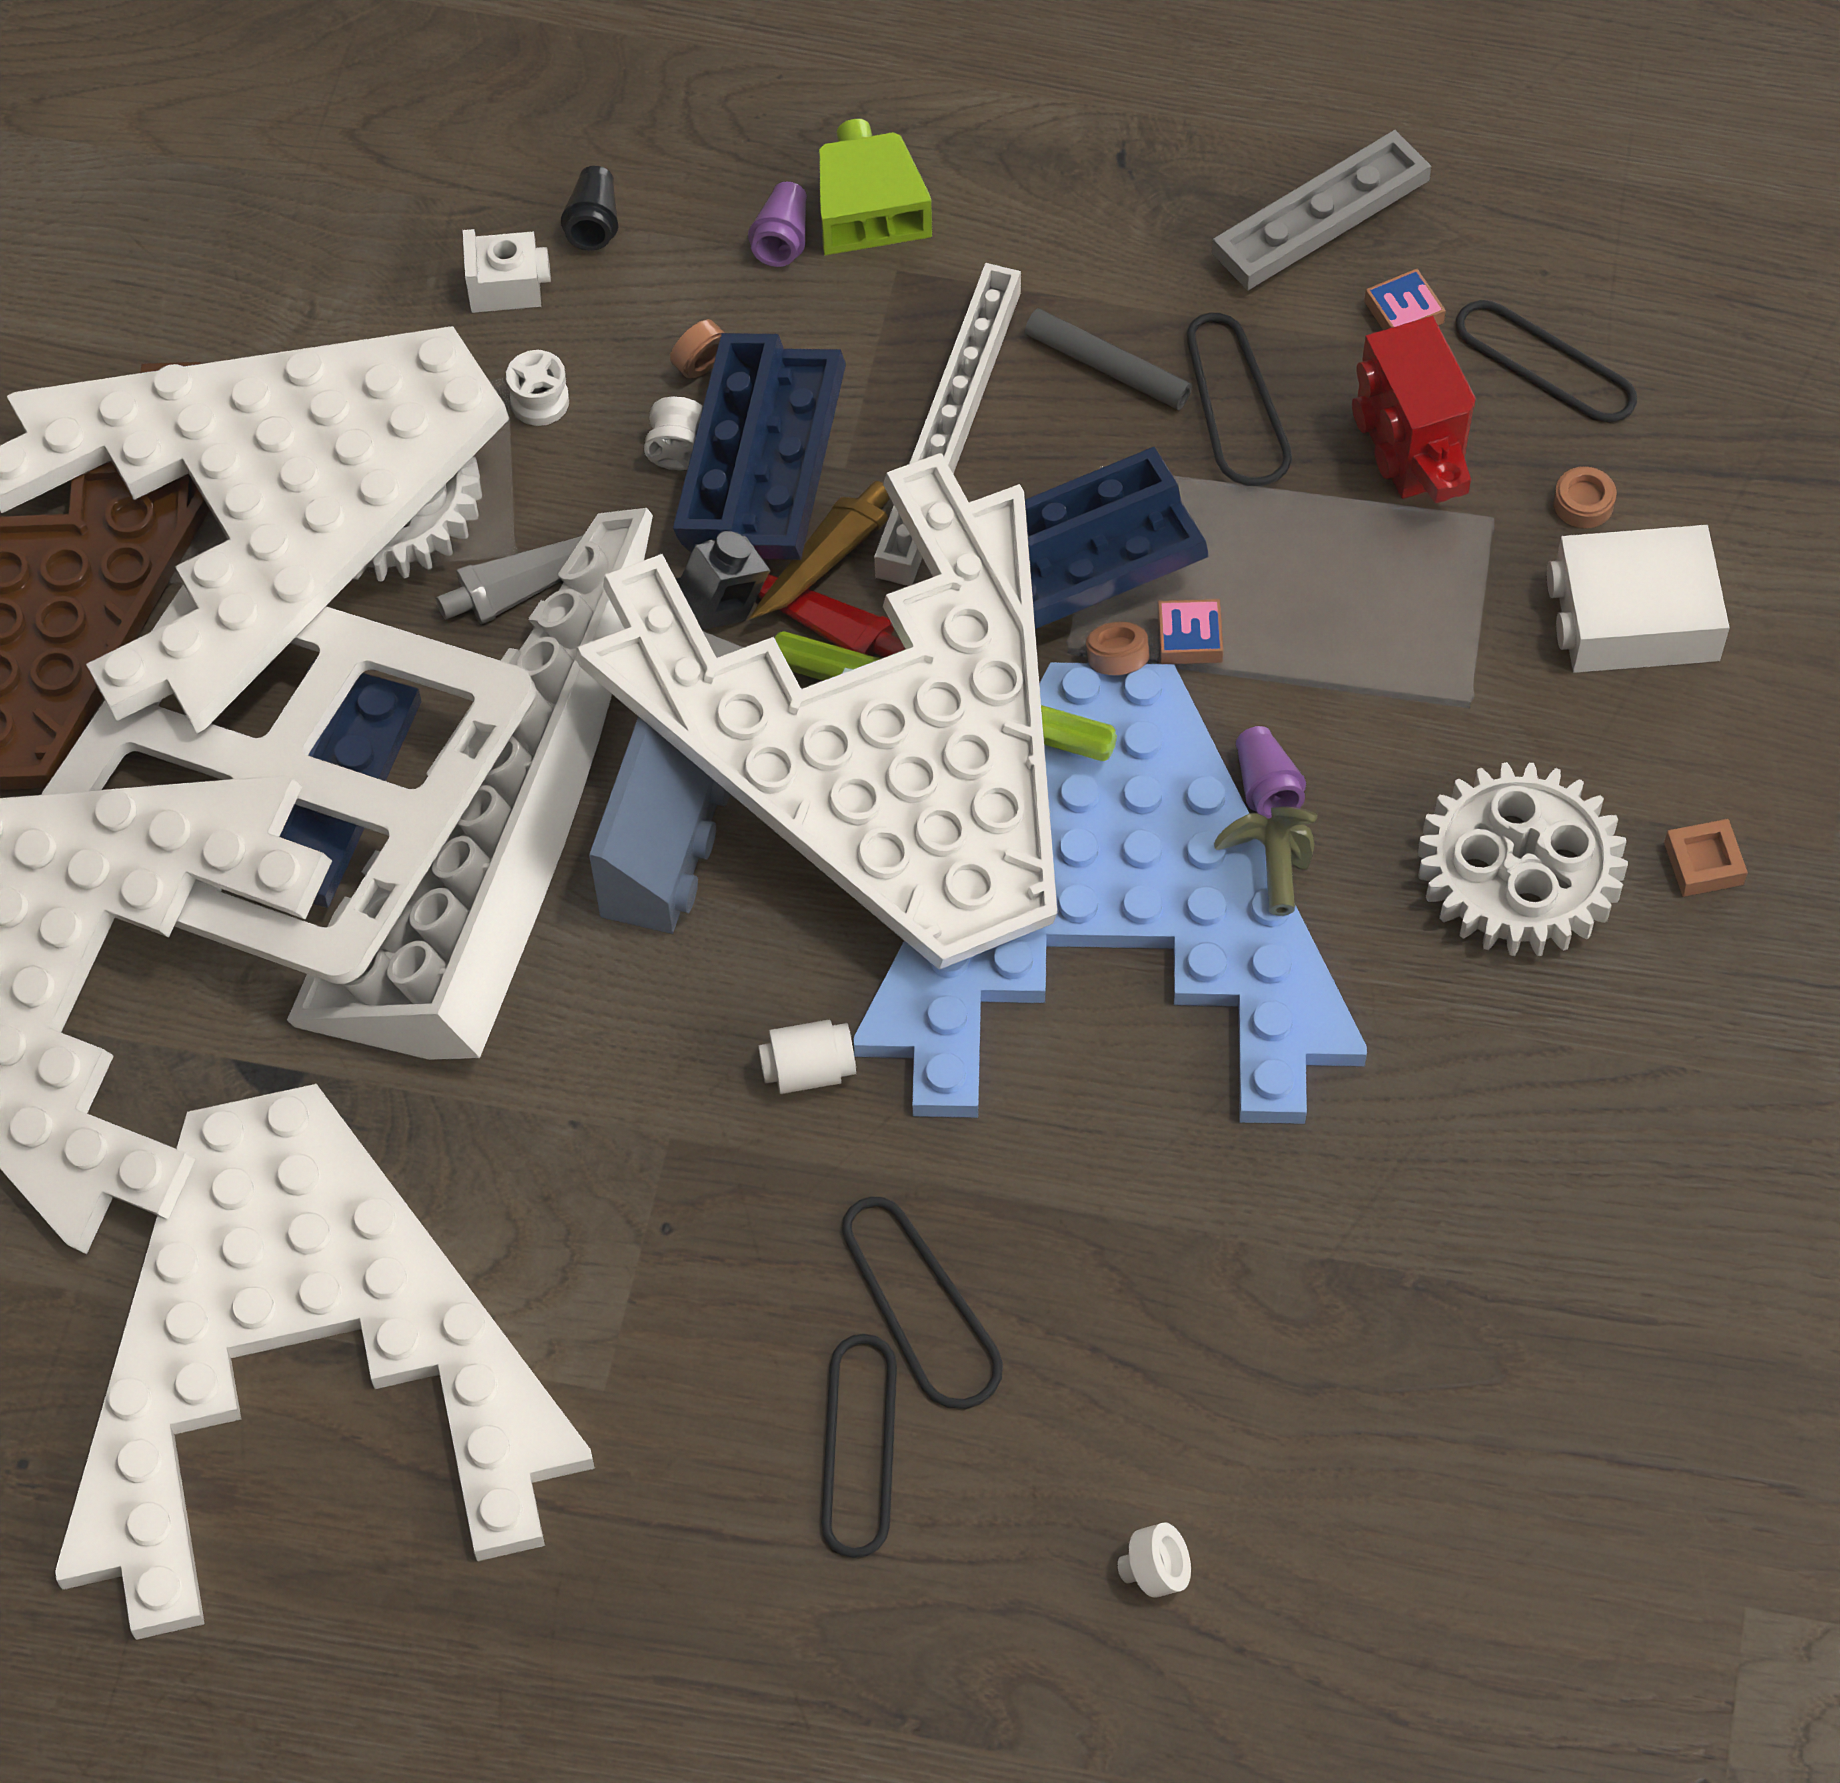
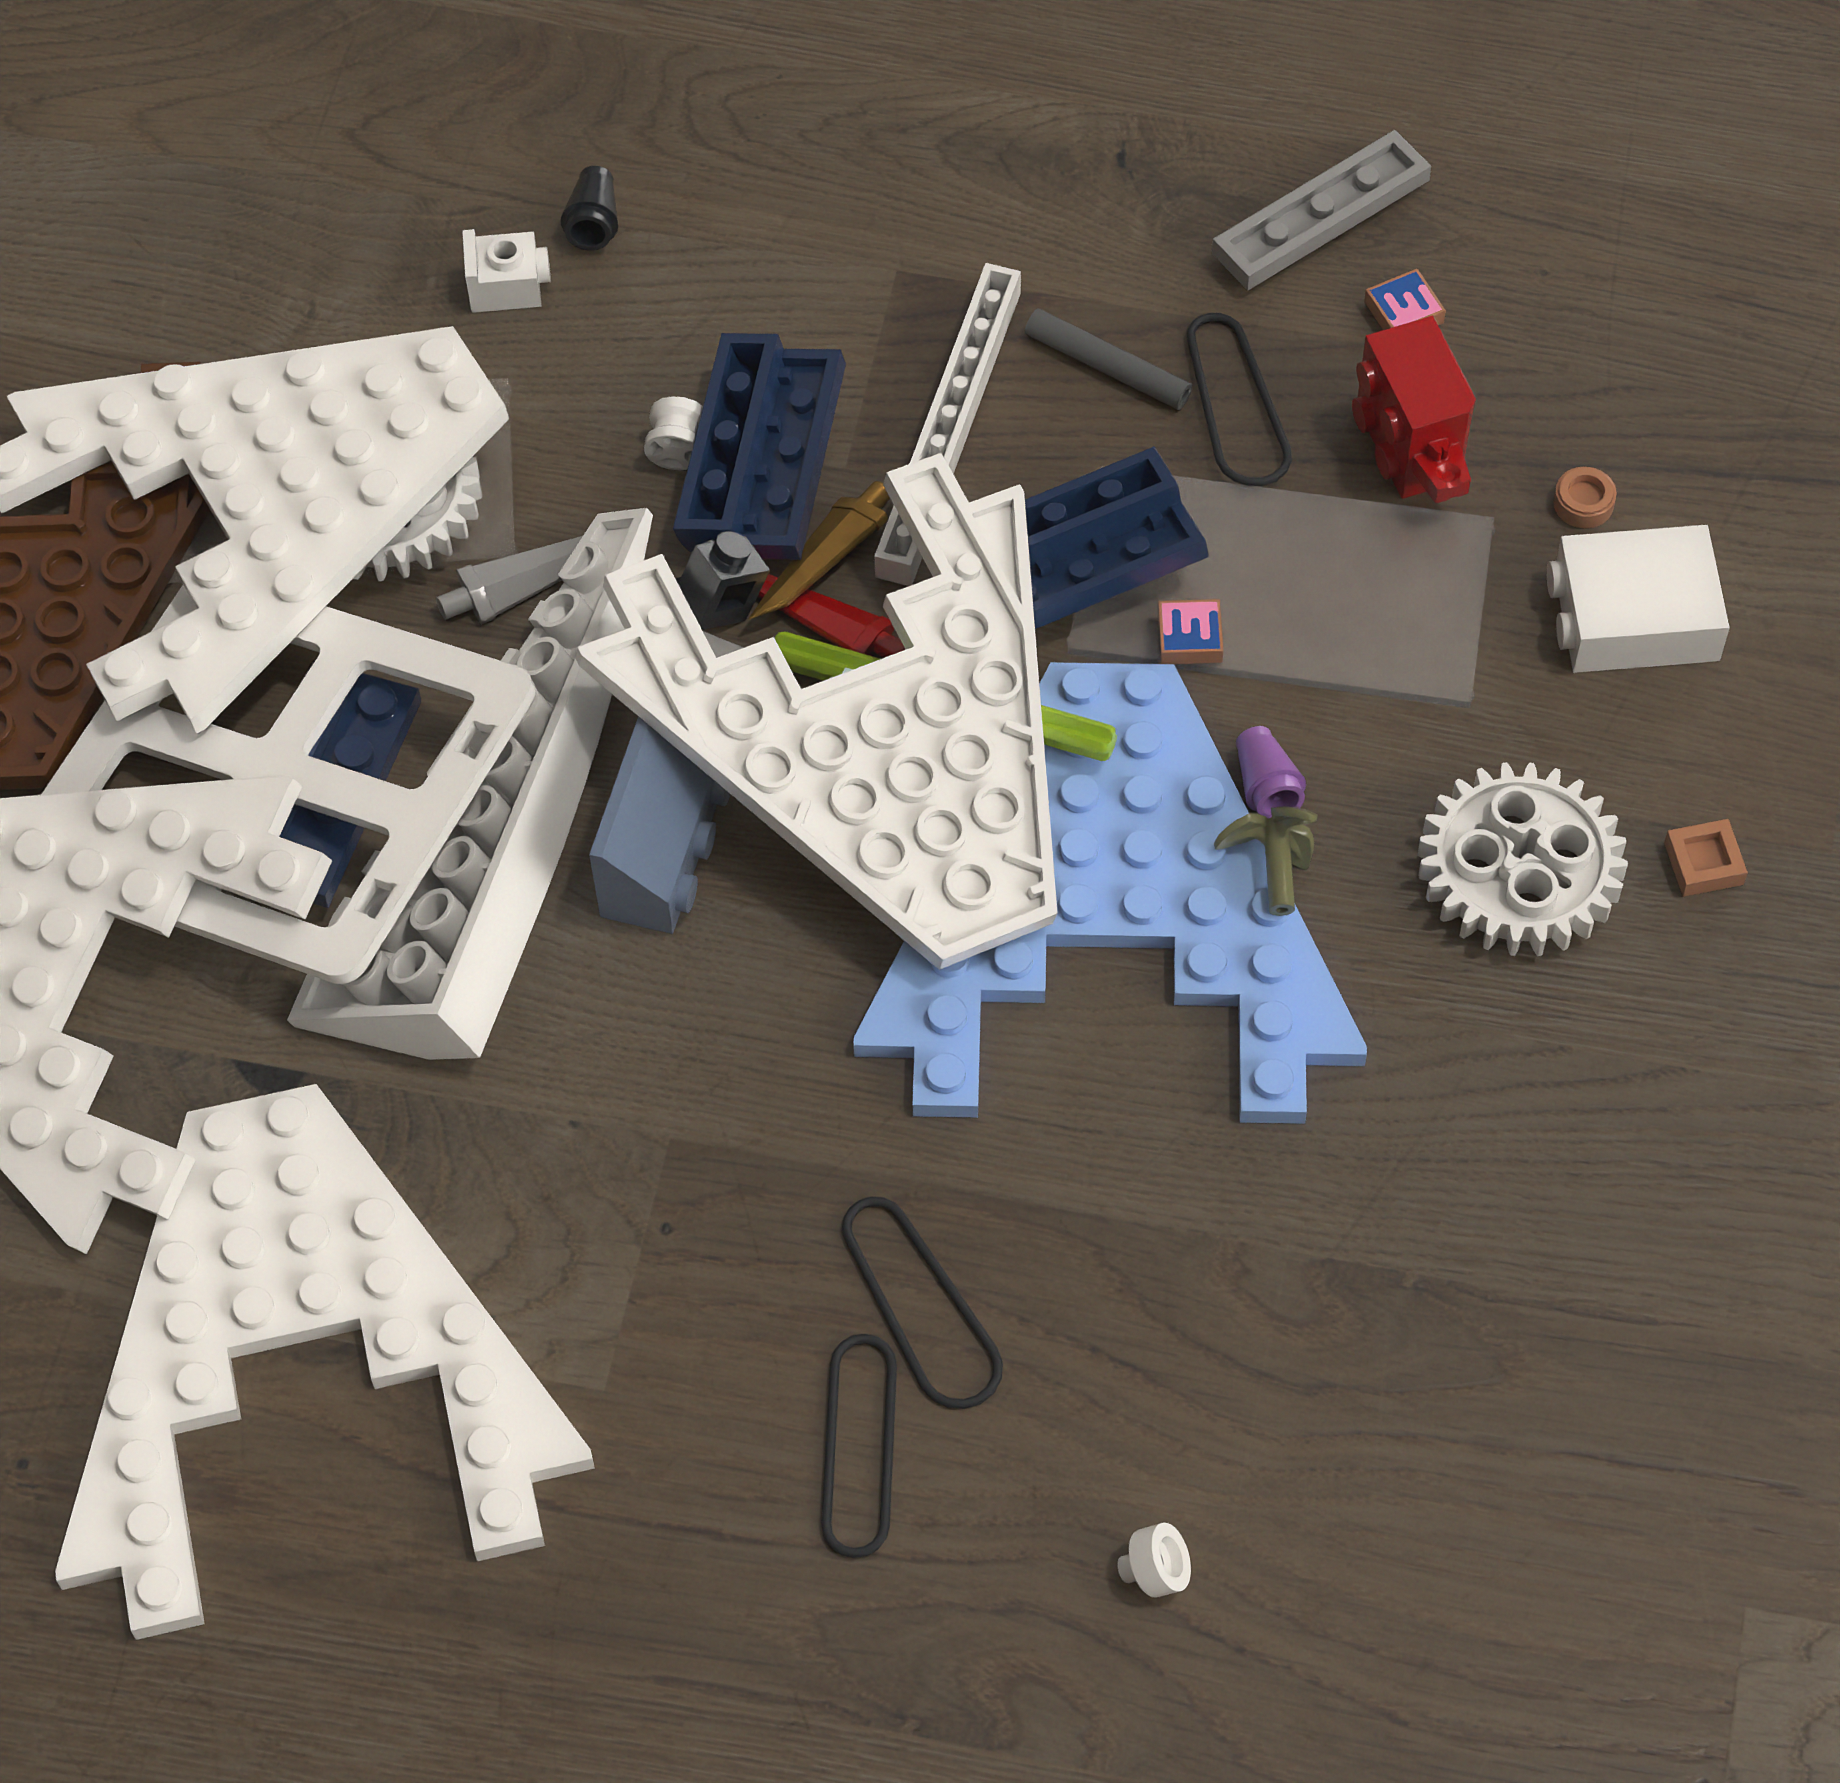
white wheel [506,350,569,426] -> none
nougat tile [670,319,725,378] -> none
medium lavender cone [748,182,807,267] -> none
white brick [758,1019,856,1094] -> none
lime torso [819,119,932,256] -> none
nougat tile [1086,622,1150,675] -> none
black piece [1456,300,1637,422] -> none

